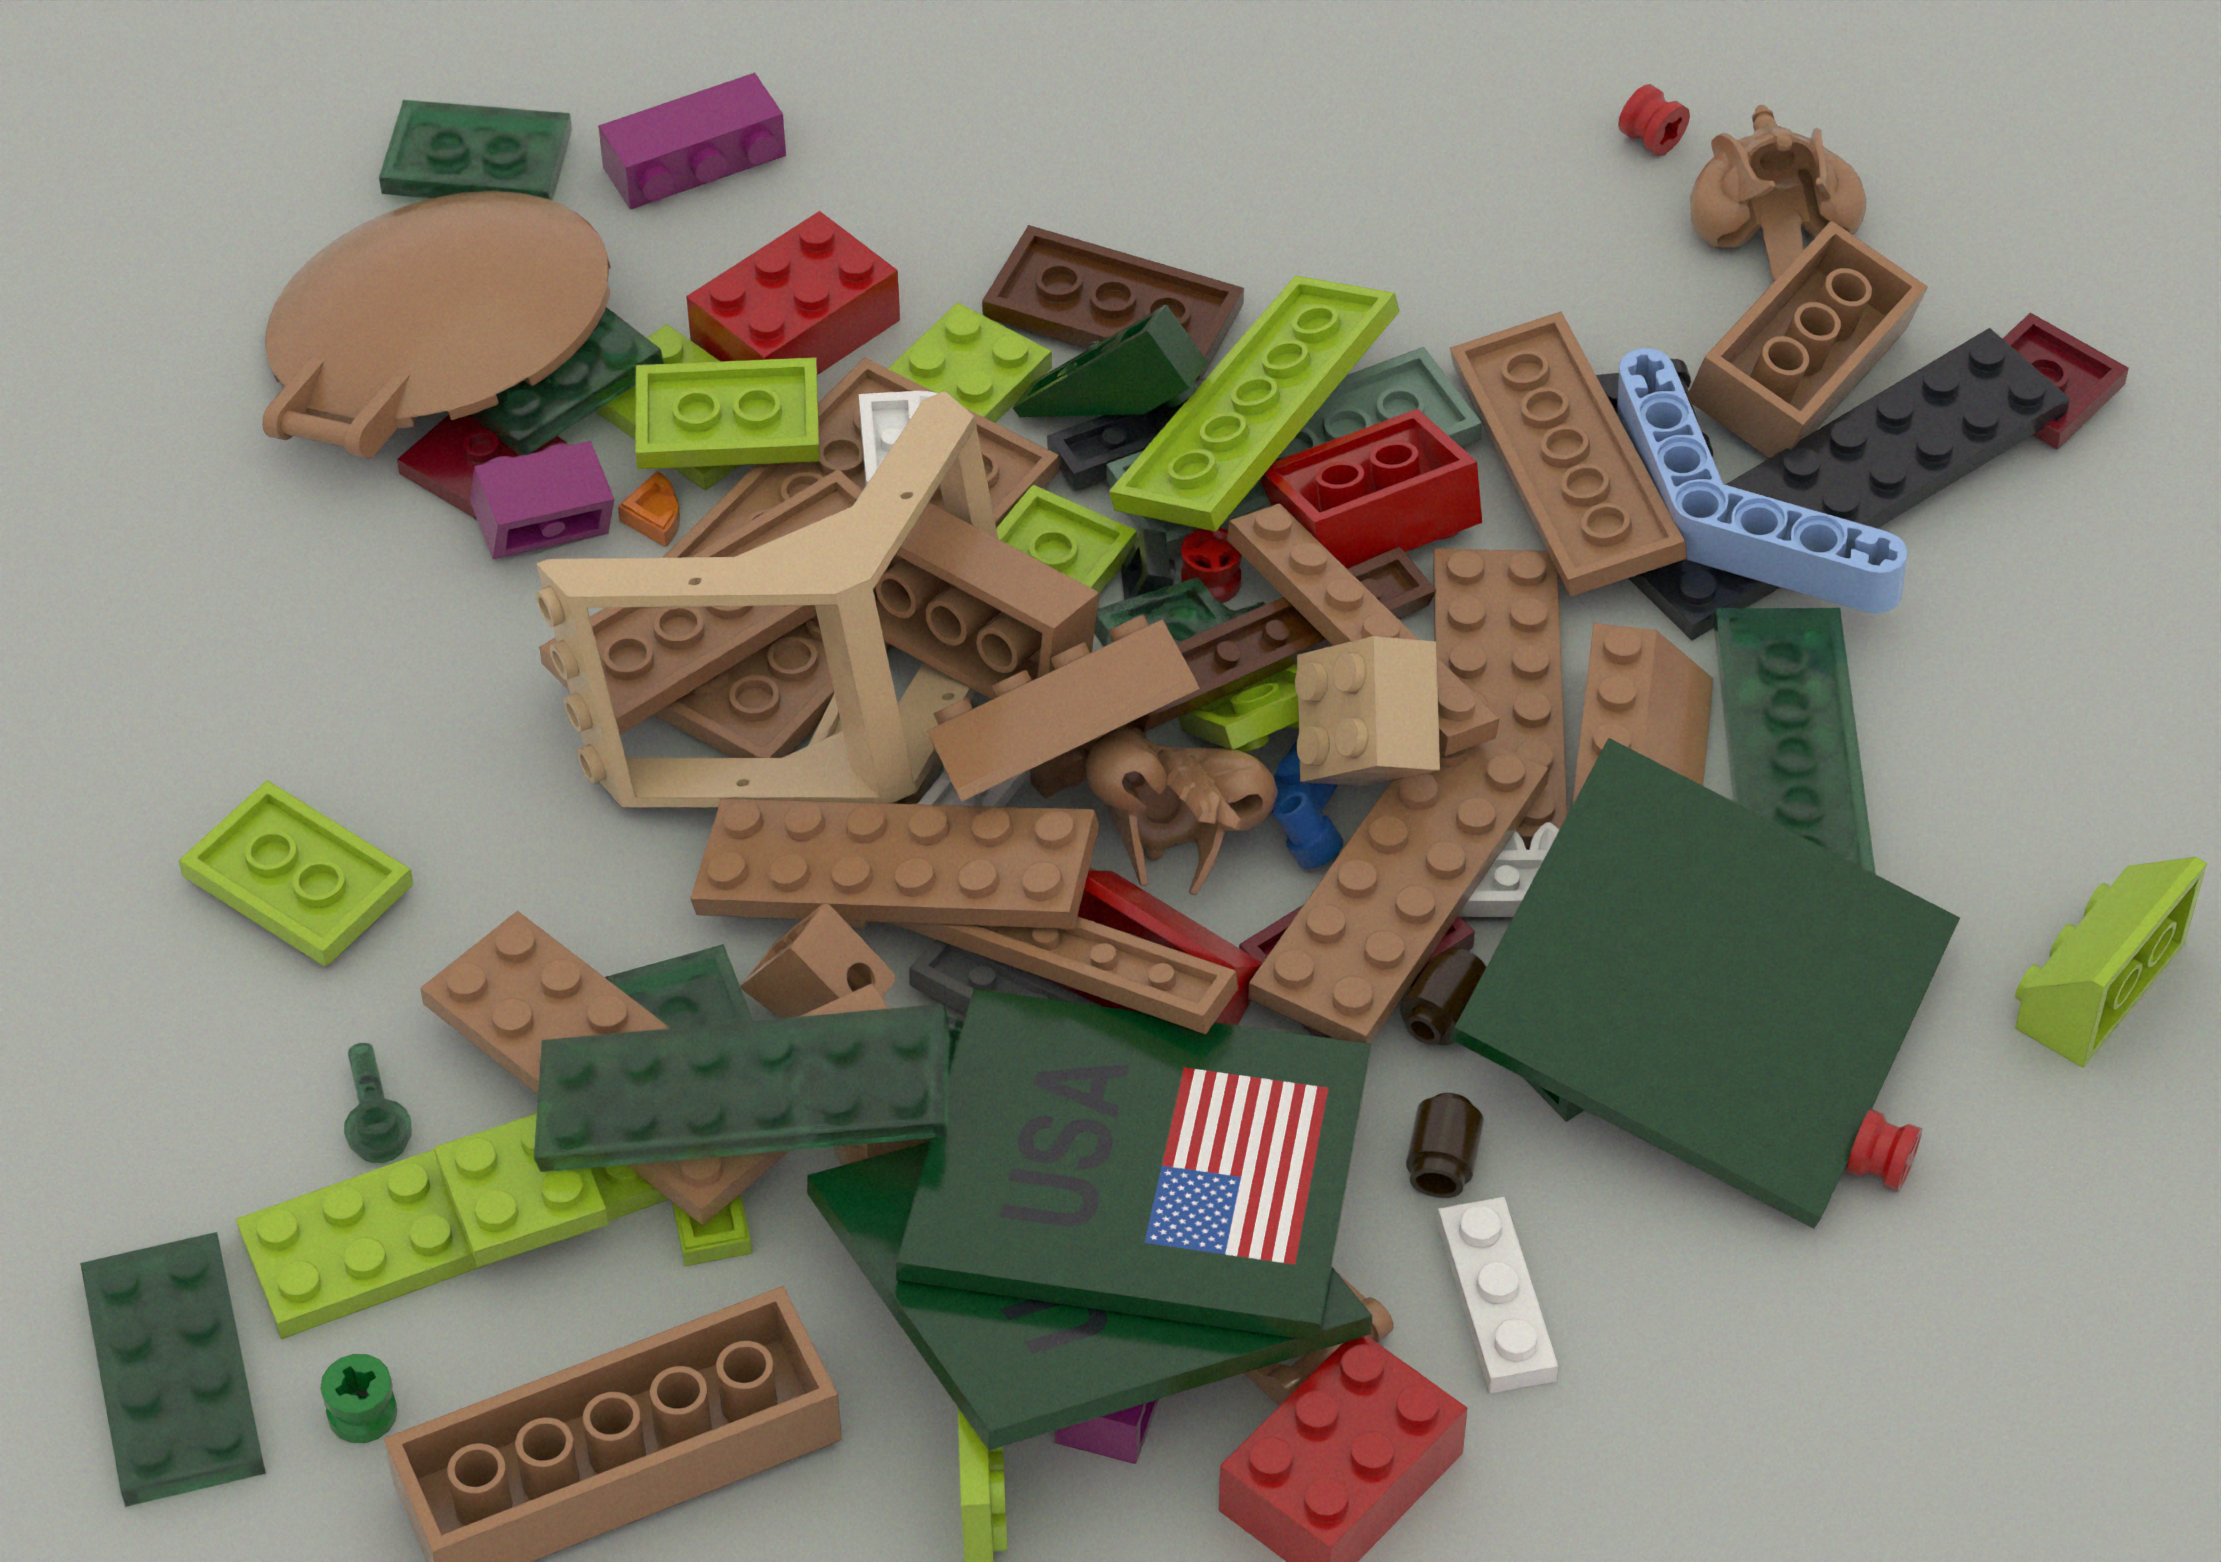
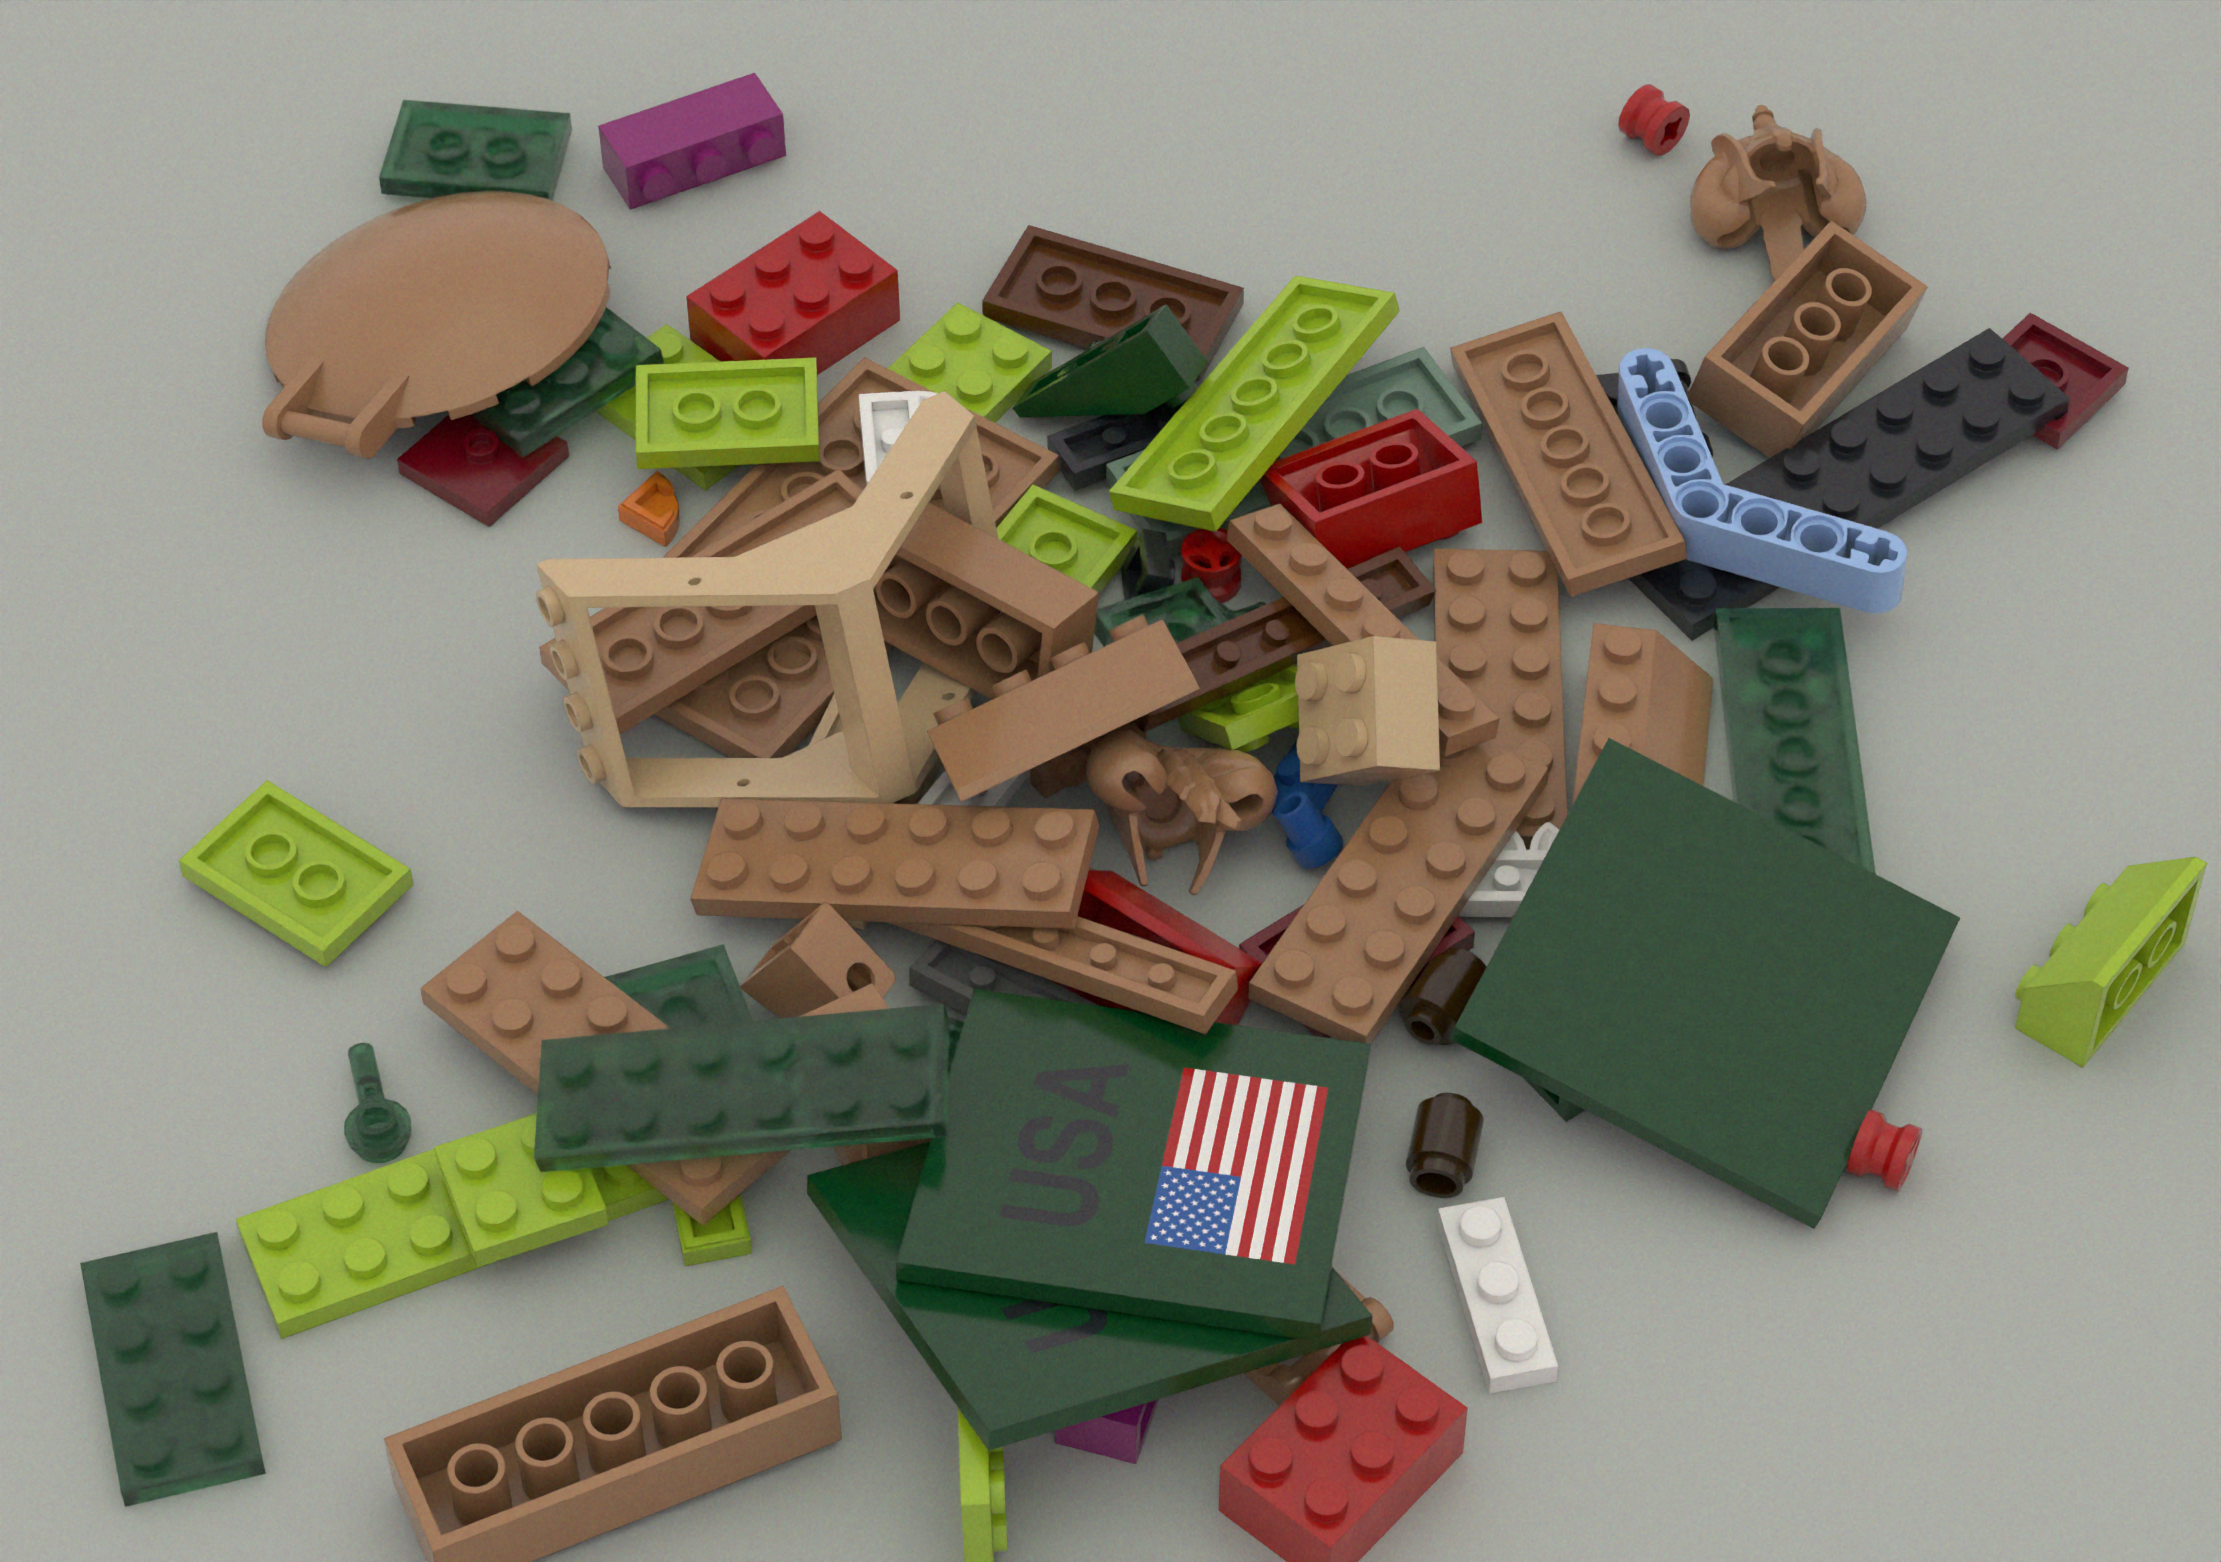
green wheel [320,1354,398,1443] -> none
magenta brick [470,441,615,559] -> none

